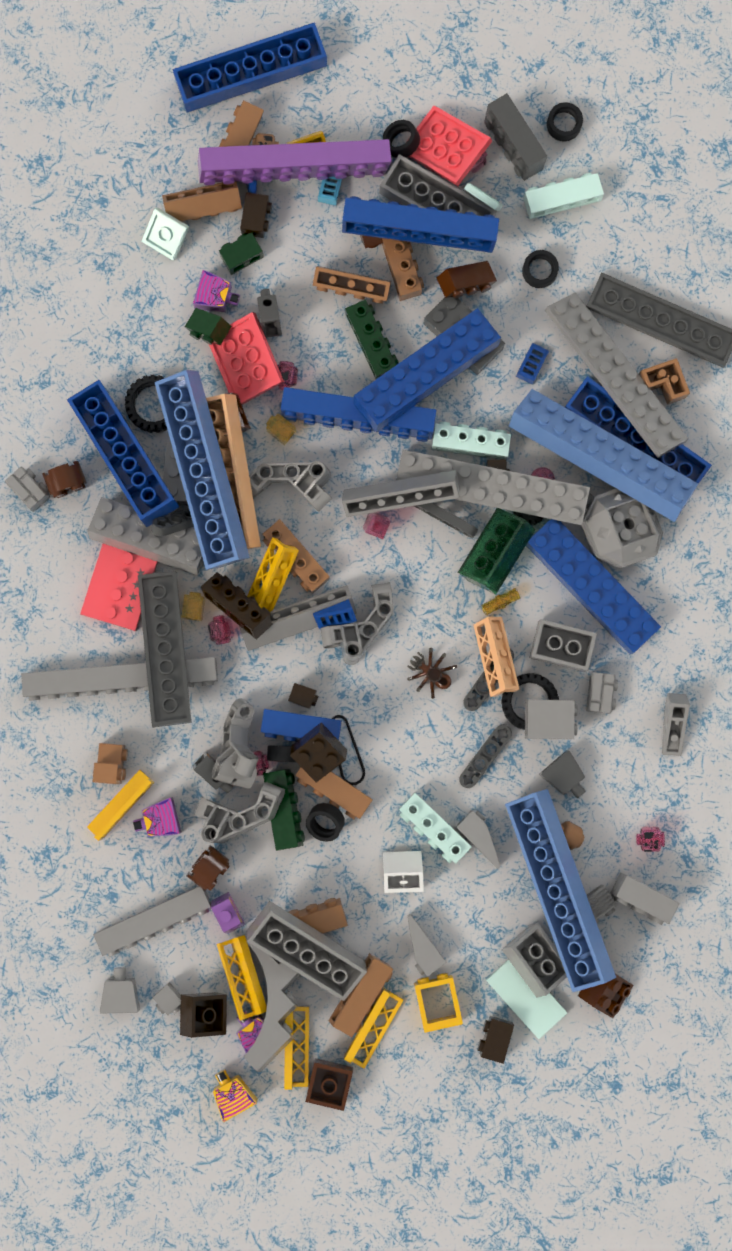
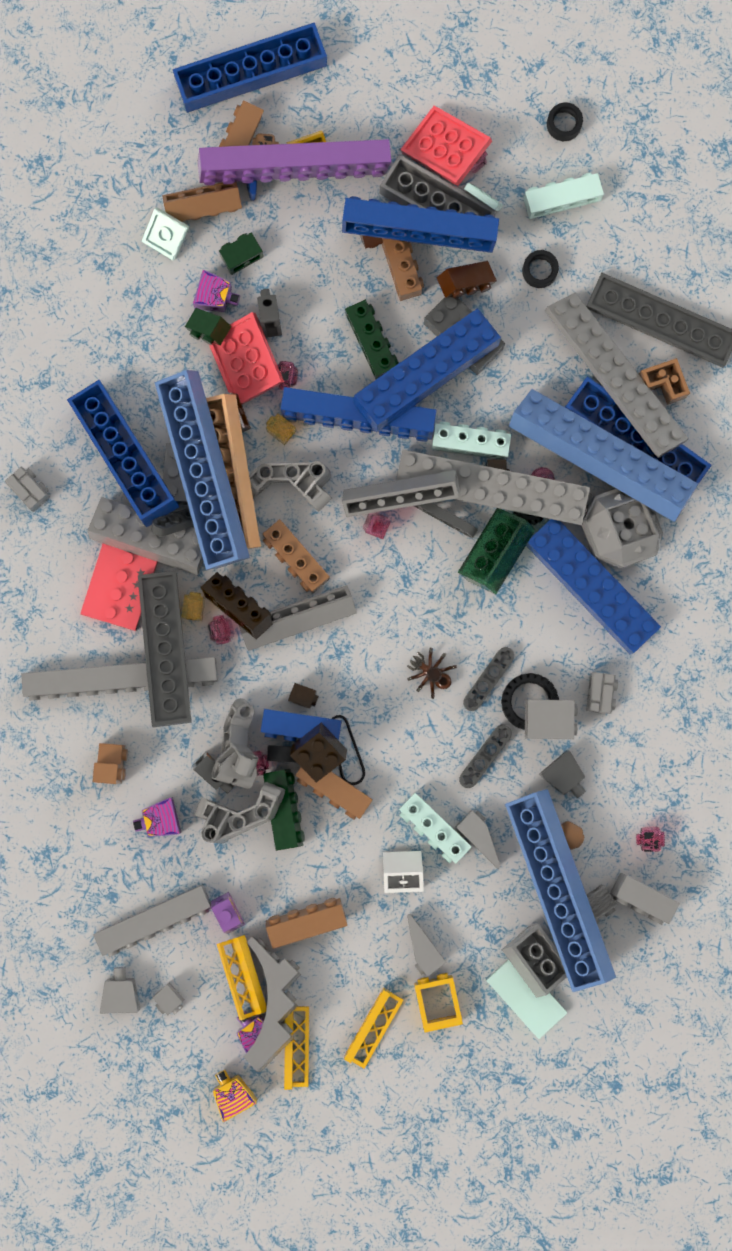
reddish brown brick [42,461,87,498] -> none
yellow fence [87,770,155,841] -> none
black tyre [125,375,167,433] -> none
dark brown brick [180,992,227,1038] -> none
reddish brown brick [186,845,230,891] -> none
dark brown brick [240,192,272,238] -> none
yellow fence [247,537,299,612] -> none
light grey brick [247,901,367,1001] -> none
reddish brown brick [305,1058,353,1111] -> none
black tyre [306,803,345,842] -> none
medium nougat brick [312,266,392,304] -> none
blue slope [313,599,357,629] -> none
medium azure slope [318,177,342,206] -> none
light grey connector [320,582,394,665] -> none
medium nougat brick [328,953,393,1037] -> none
black tyre [382,119,420,158] -> none
light nougat fence [473,616,520,697] -> none
dark brown brick [477,1016,514,1064] -> none
clear yellow pin [481,588,520,616] -> none
dark grey brick [484,93,547,181] -> none
blue slope [516,343,549,385] -> none
light grey brick [529,619,597,672] -> none
reddish brown slope [578,973,634,1018] -> none
light grey slope [662,693,690,756] -> none

